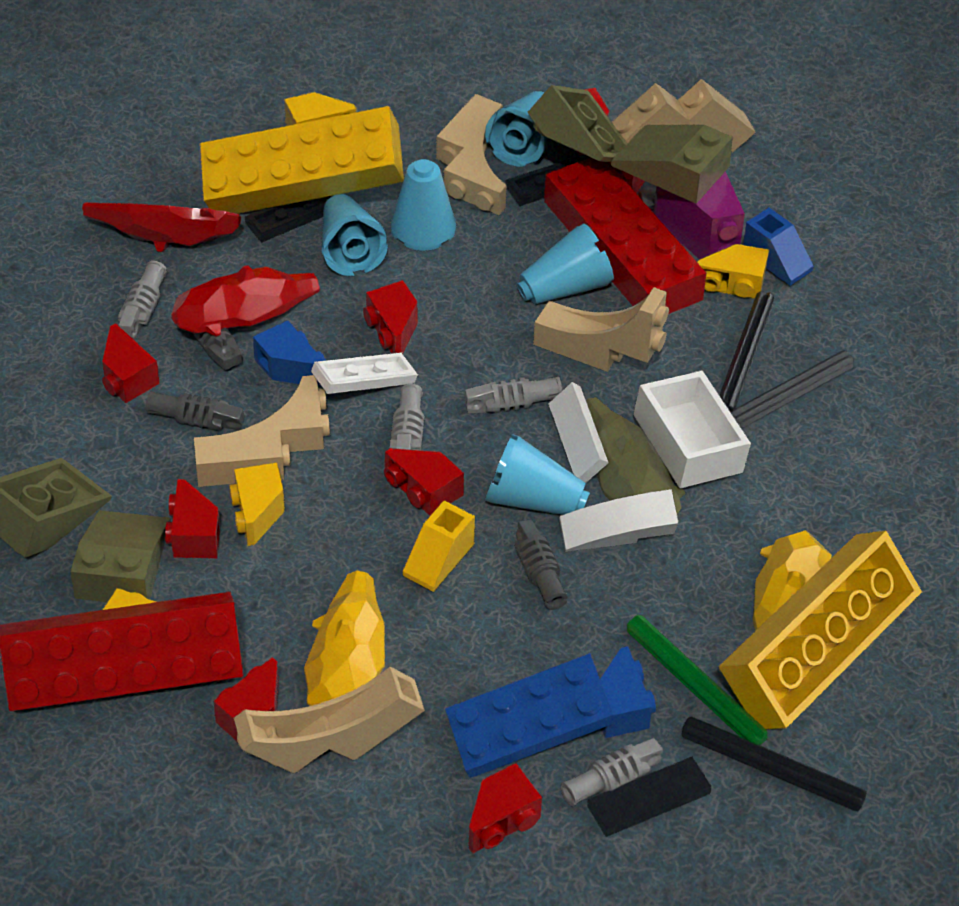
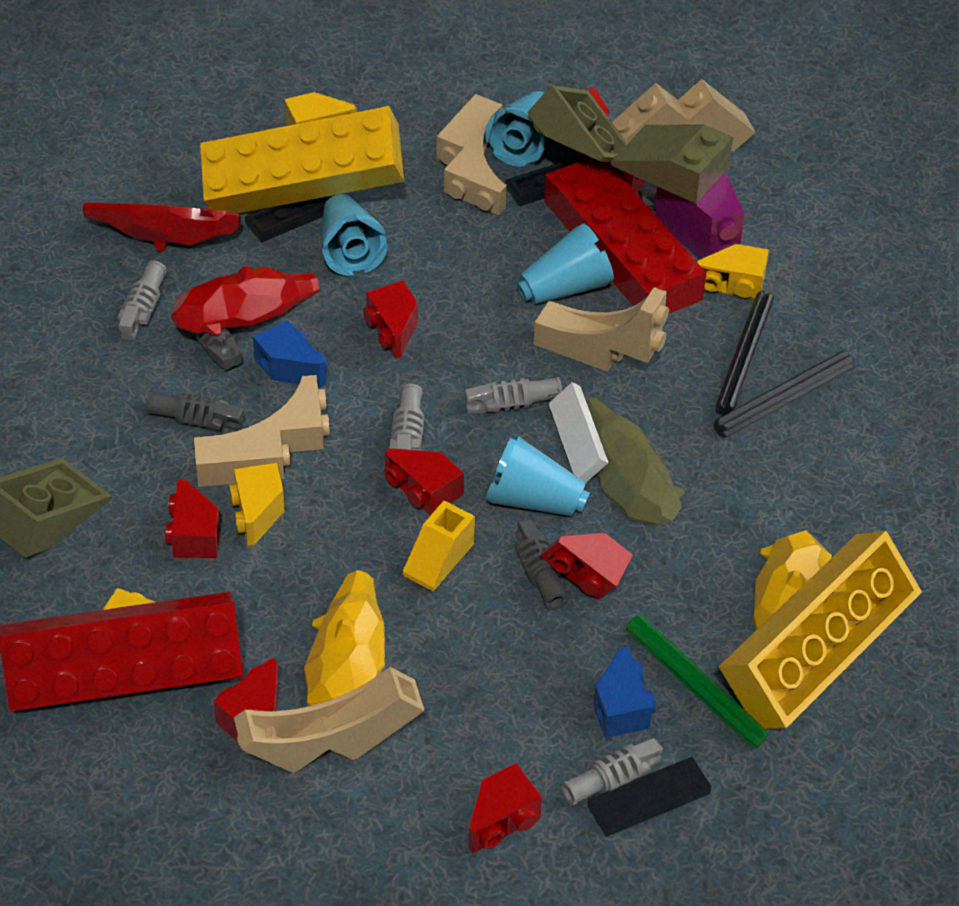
olive slope [70,510,171,602] -> none
red slope [102,323,160,403] -> none
white tile [311,353,418,394] -> none
medium azure cone [391,159,456,251] -> none
blue plate [445,653,617,778] -> none
white slope [559,489,678,552] -> none
white piece [633,371,751,488] -> none
black axle [681,716,867,812] -> none
blue slope [743,208,814,286] -> none
none -> slope [540,533,633,600]

